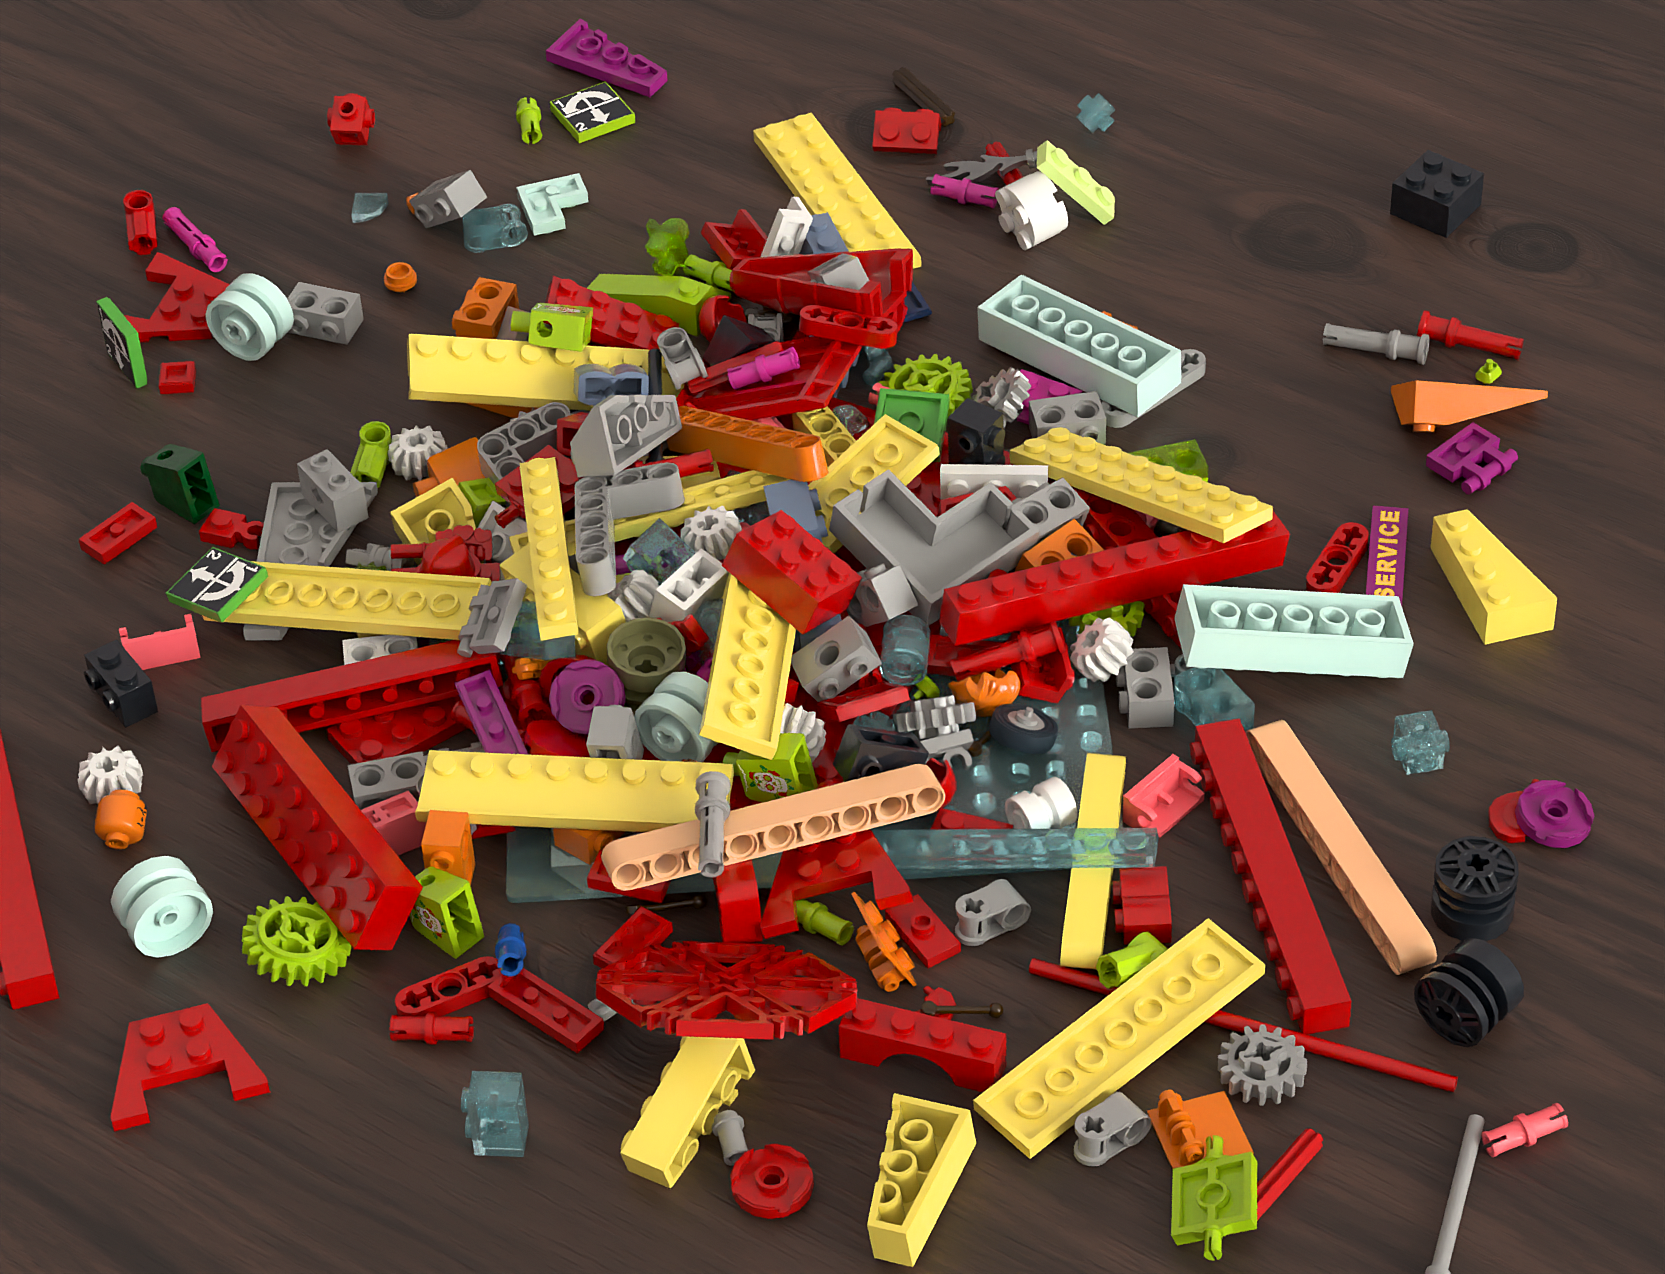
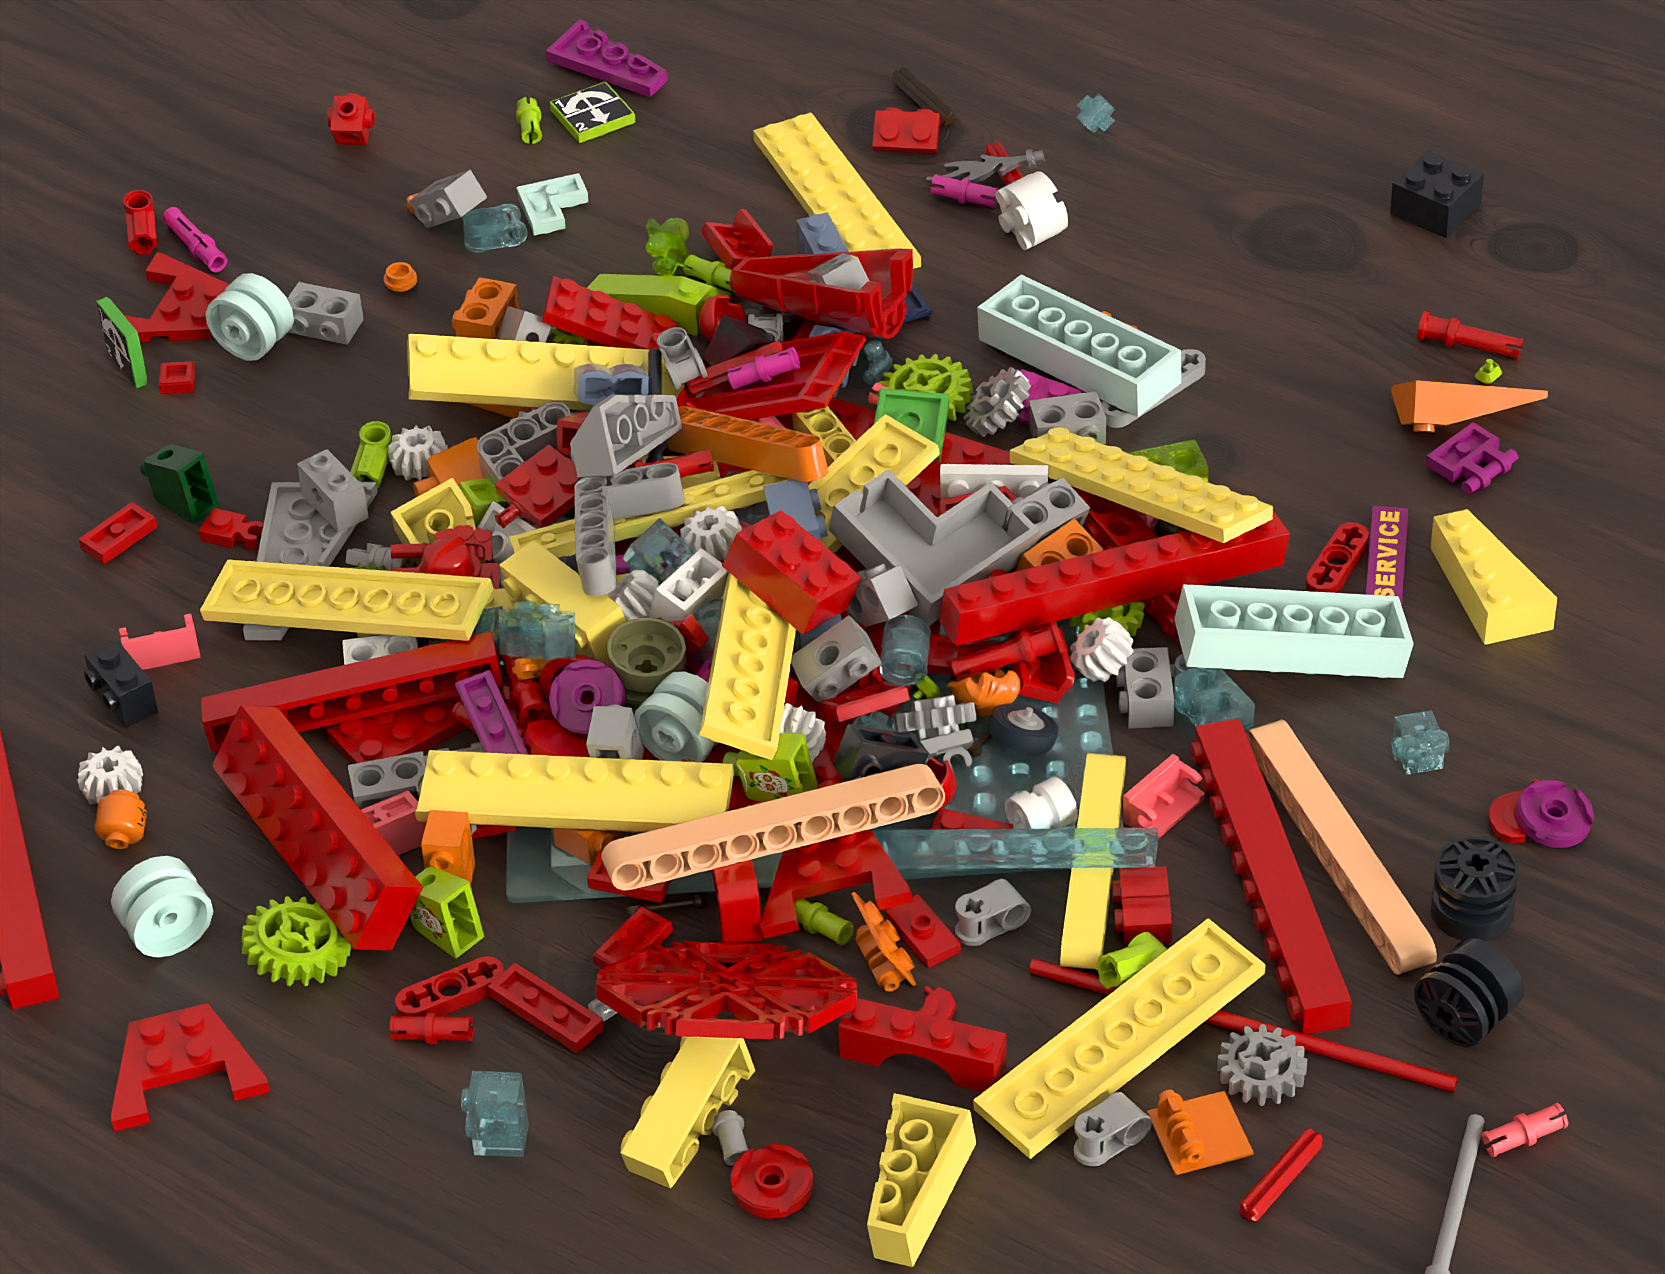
tile [166,547,268,623] -> none
clear light blue tile [351,193,389,223] -> none
light grey plate [457,578,527,657] -> none
blue pin [495,923,526,977] -> none
lime torso [511,303,593,352] -> none
light yellow plate [519,457,579,641] -> none
light grey pin [695,771,731,877] -> none
white panel [761,197,813,257] -> none
red beam [799,305,898,349] -> none
clear light blue tile [833,405,869,435] -> none
dark brown hinge [920,1001,1004,1018] -> none
black brick [948,398,1006,465] -> none
yellowish green plate [1037,140,1115,225] -> none
lime plate [1171,1135,1257,1261] -> none
light grey pin [1323,323,1429,365] -> none

